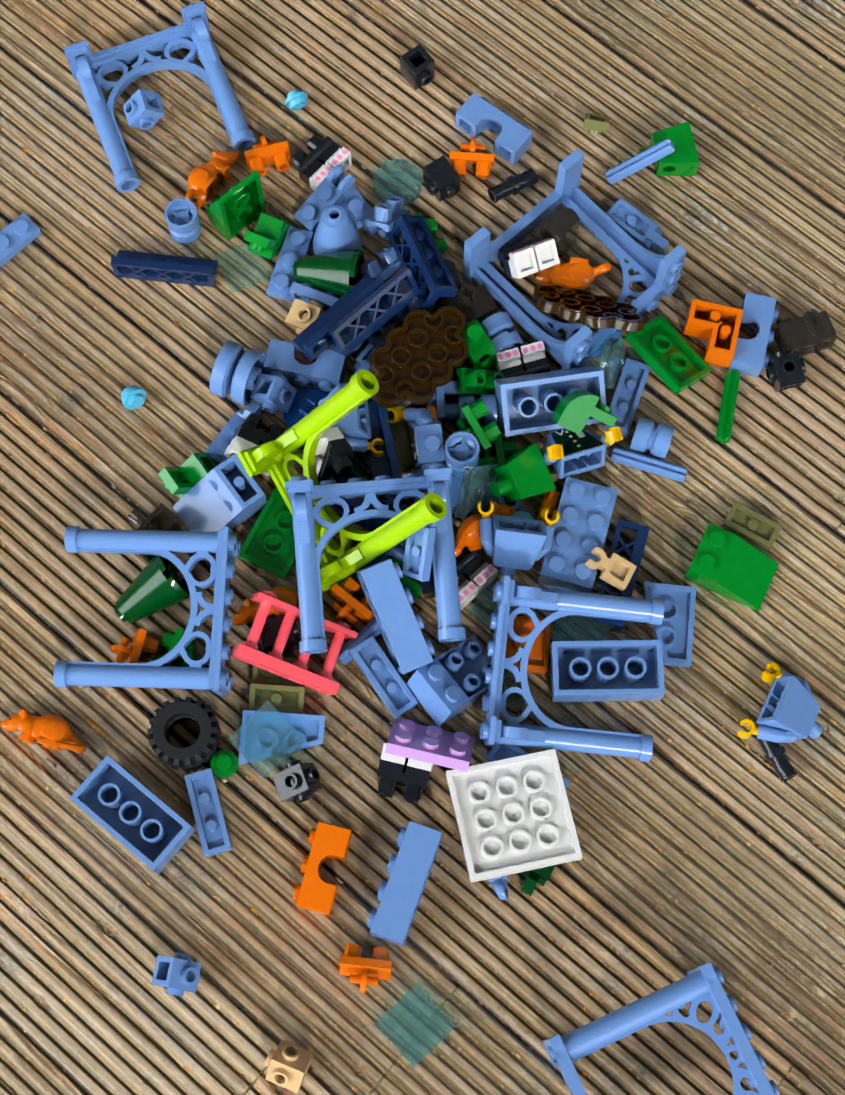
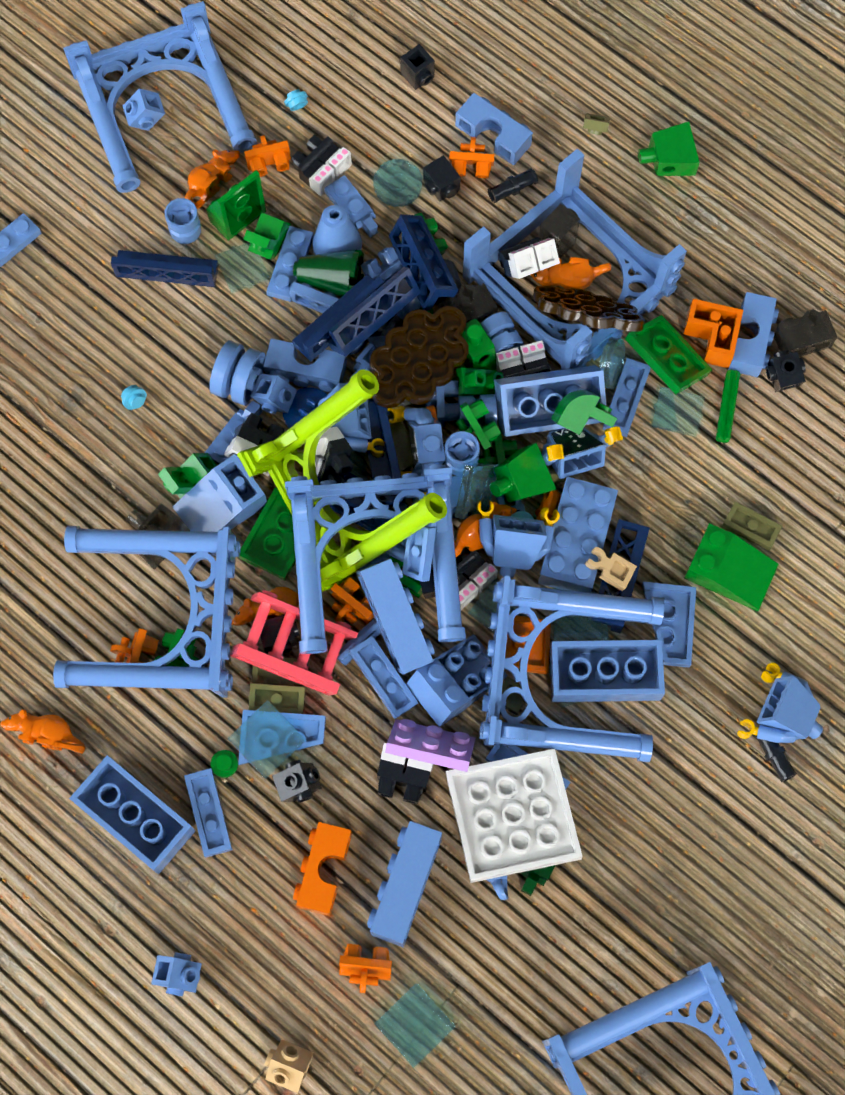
dark green cone [115,555,190,623] -> none
black tyre [148,697,221,771] -> none
tan brick [285,298,325,335] -> none
medium blue hinge [294,164,356,233] -> none
medium blue hips [366,195,410,240] -> none
medium blue axle [605,139,675,184] -> none
medium blue hinge [606,198,669,255] -> none
medium blue axle [610,446,687,482] -> none
medium blue wheel [630,416,675,459] -> none
none -> clear light blue piece [651,387,705,437]

